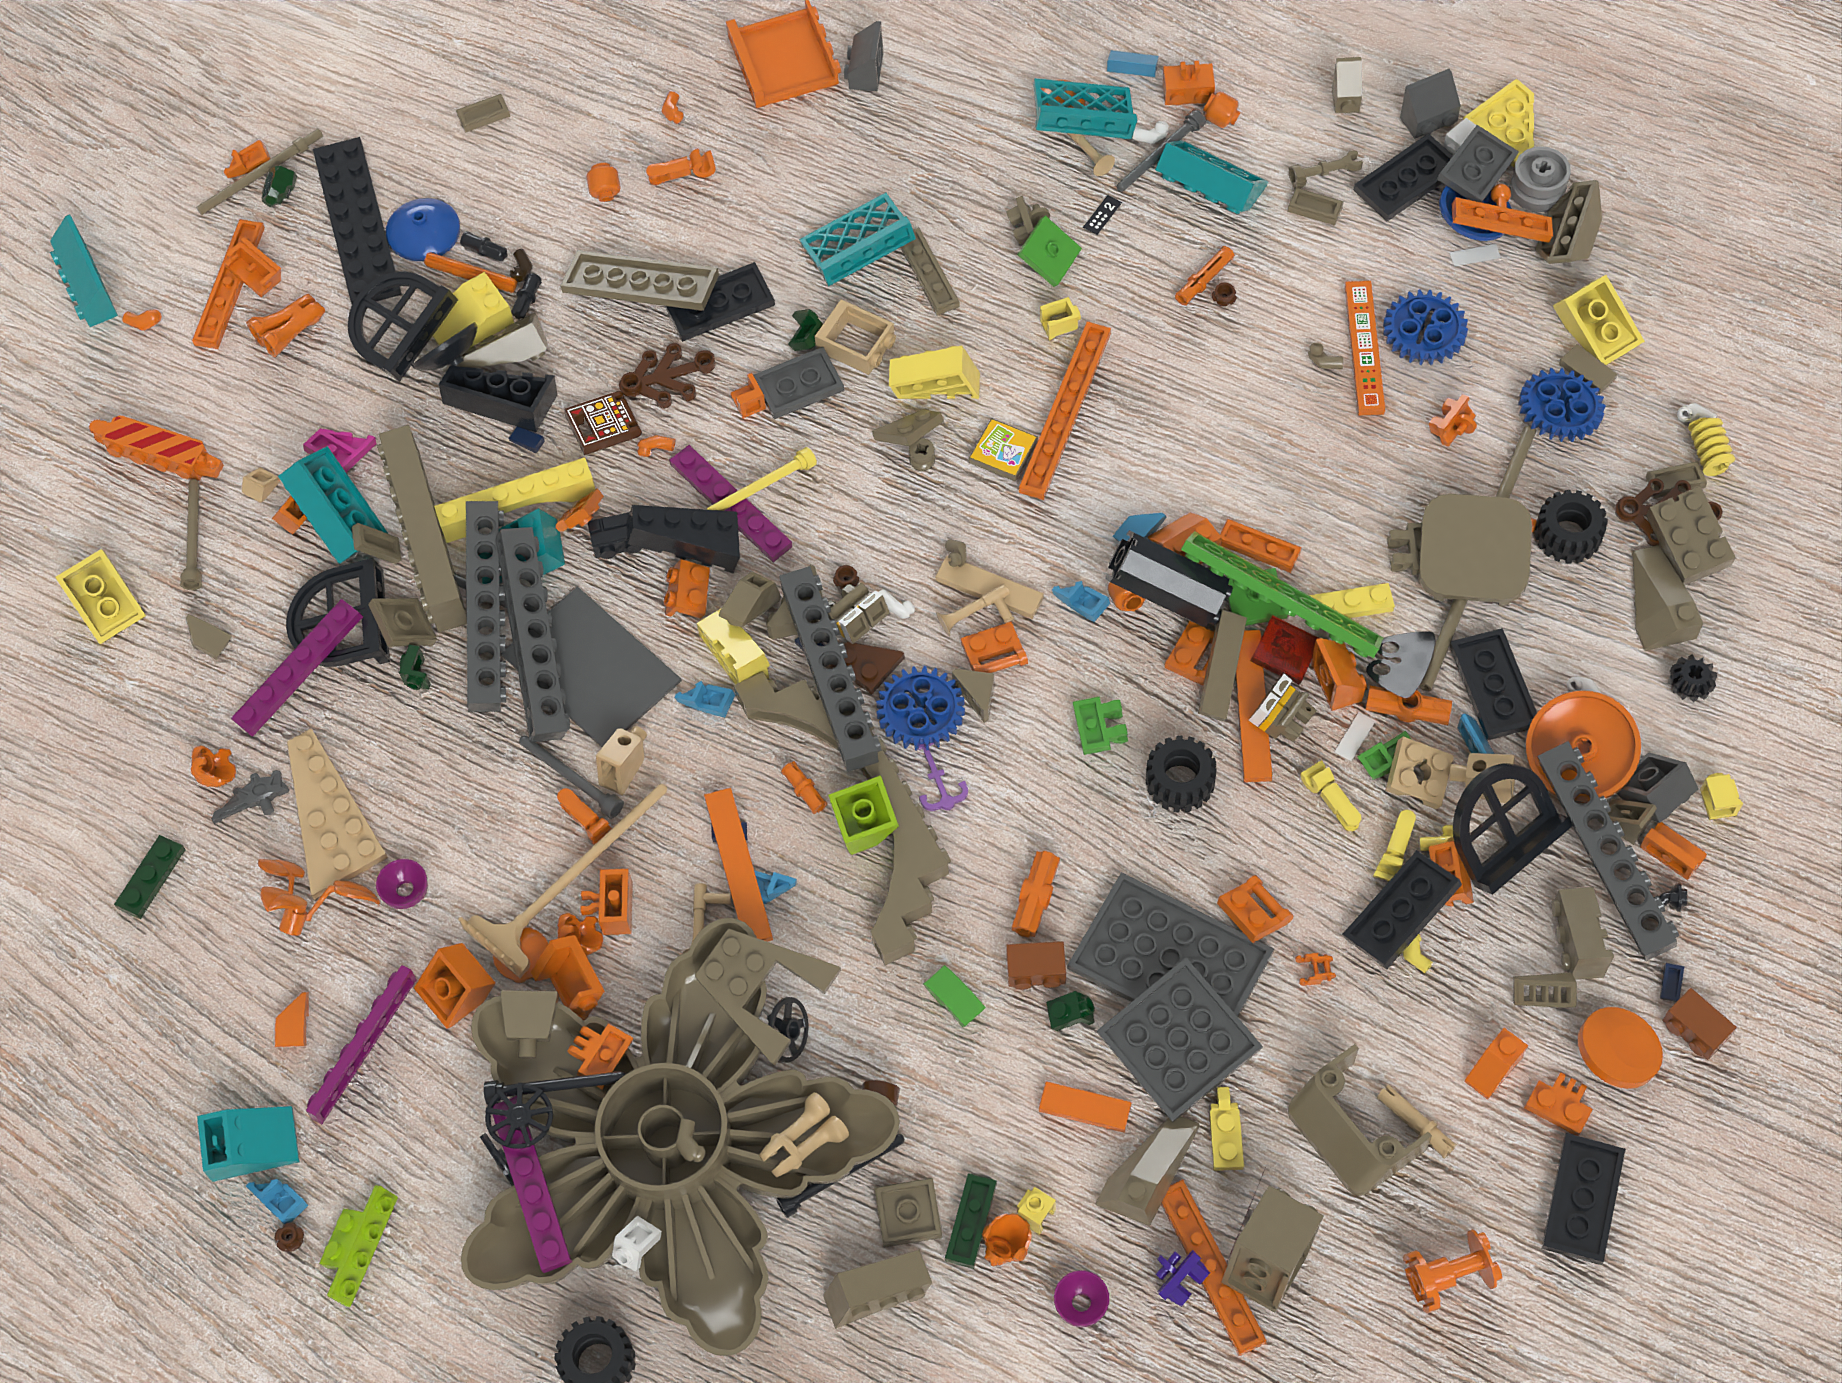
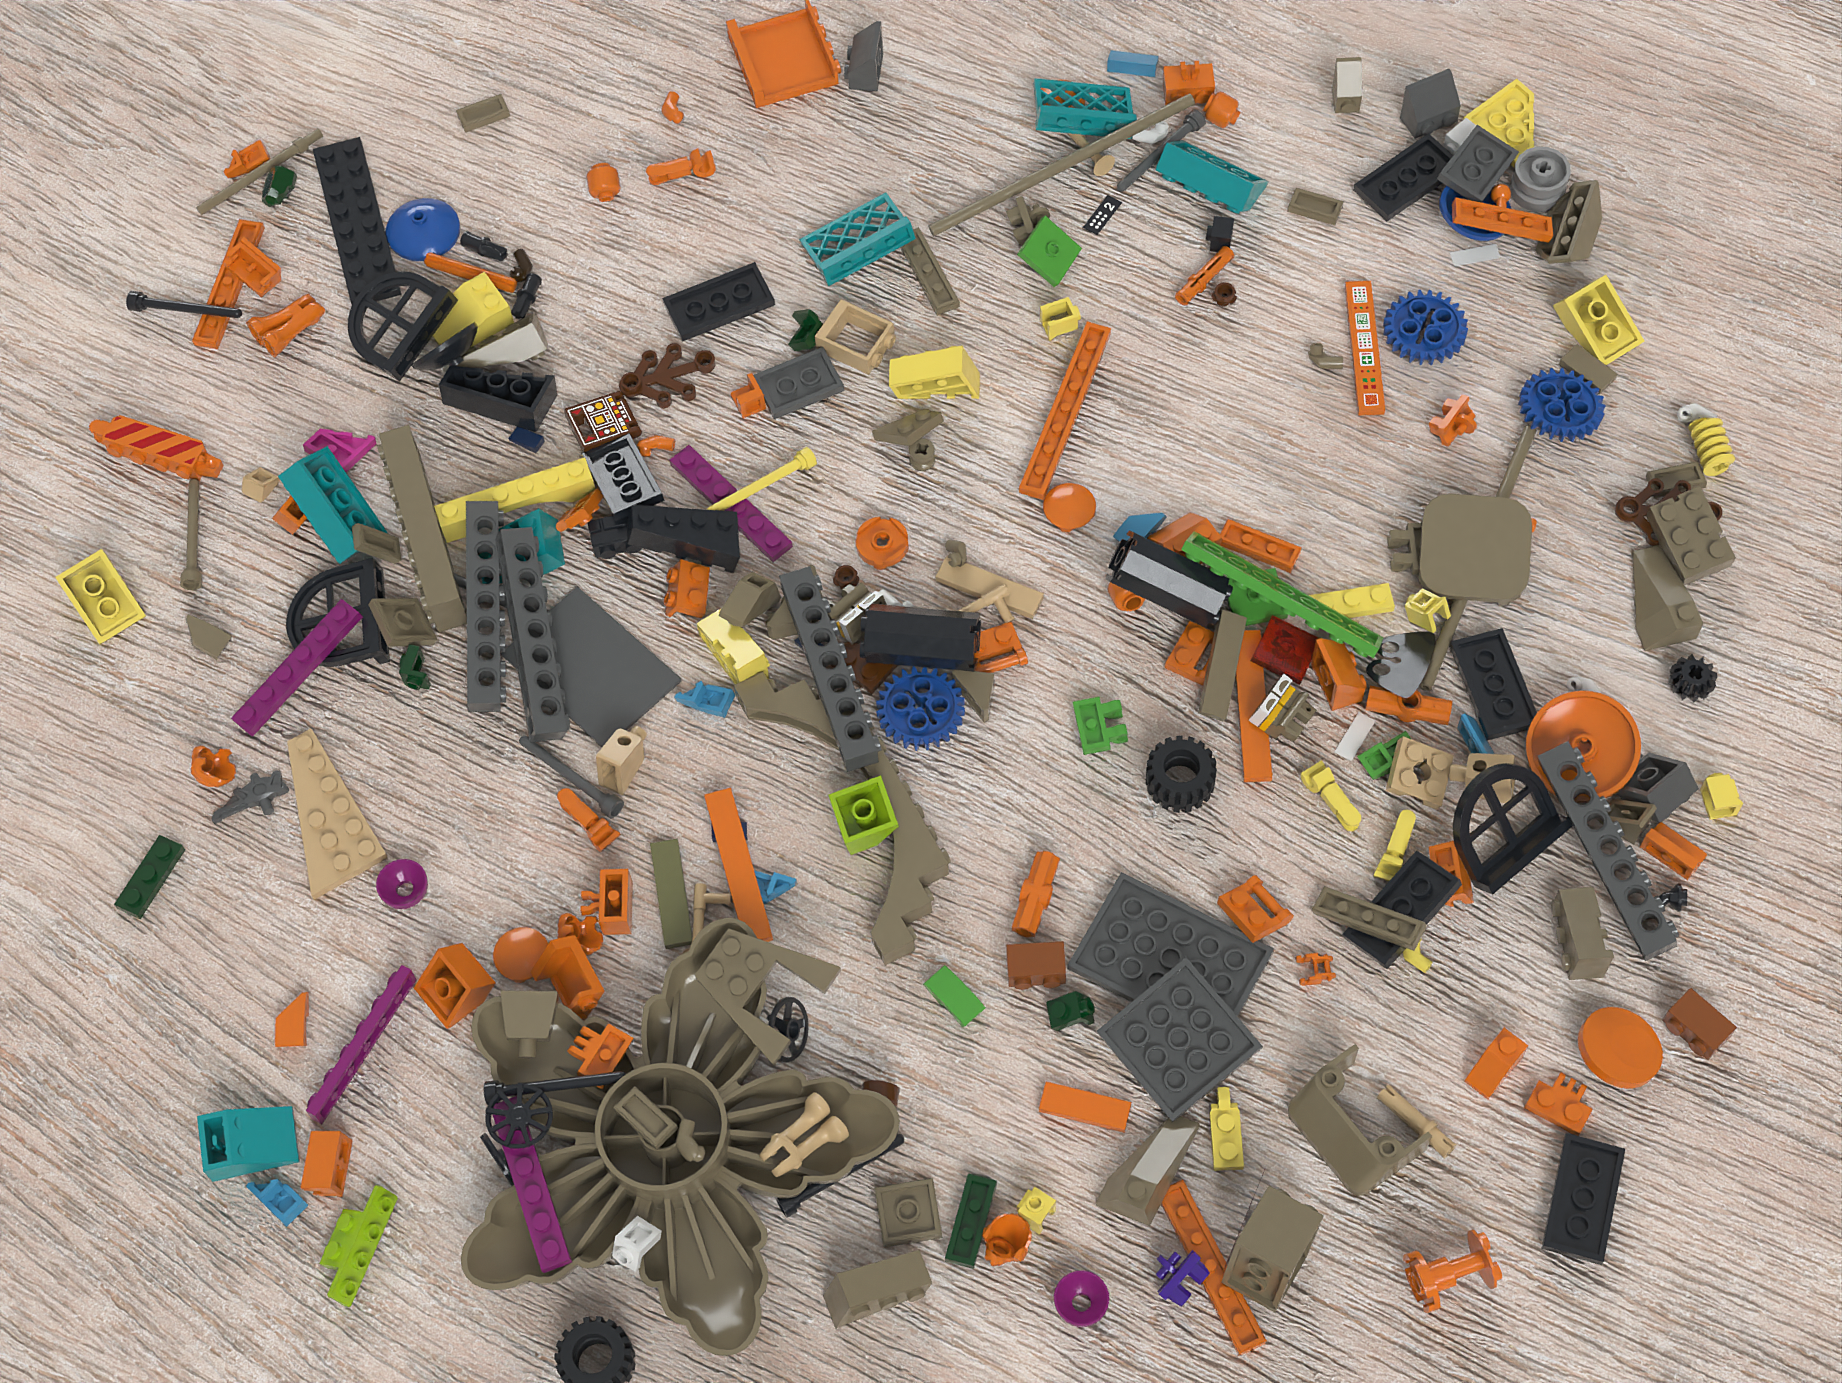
teal slope [50,214,118,327] -> none
orange arm [122,309,162,331] -> none
orange plant [258,859,380,936] -> none
reddish brown plate [274,1223,304,1252] -> none
tan piece [458,784,667,978] -> none
dark tan plate [560,250,719,311] -> none
orange pin [781,761,828,814] -> none
medium lavender piece [918,742,968,811] -> none
tile [968,418,1038,482] -> none
dark azure slope [1052,581,1110,622] -> none
dark tan piece [1289,150,1363,189] -> none
light yellow arm [1420,825,1454,851] -> none
dark tan slope [1513,972,1577,1008] -> none
black tyre [1535,490,1608,564] -> none
dark blue piece [1660,963,1685,1002] -> none
none -> black piece [126,291,242,318]
none -> orange hinge [300,1131,353,1197]
none -> plate [582,434,665,521]
none -> dark tan tile [613,1086,678,1150]
none -> olive tile [650,838,693,949]
none -> orange plate [856,517,909,570]
none -> black brick [860,604,981,672]
none -> dark tan piece [928,93,1195,237]
none -> orange dish [1043,483,1096,532]
none -> black plate [1206,216,1234,252]
none -> dark tan tile [1312,886,1427,951]
none -> light yellow window [1404,588,1451,633]

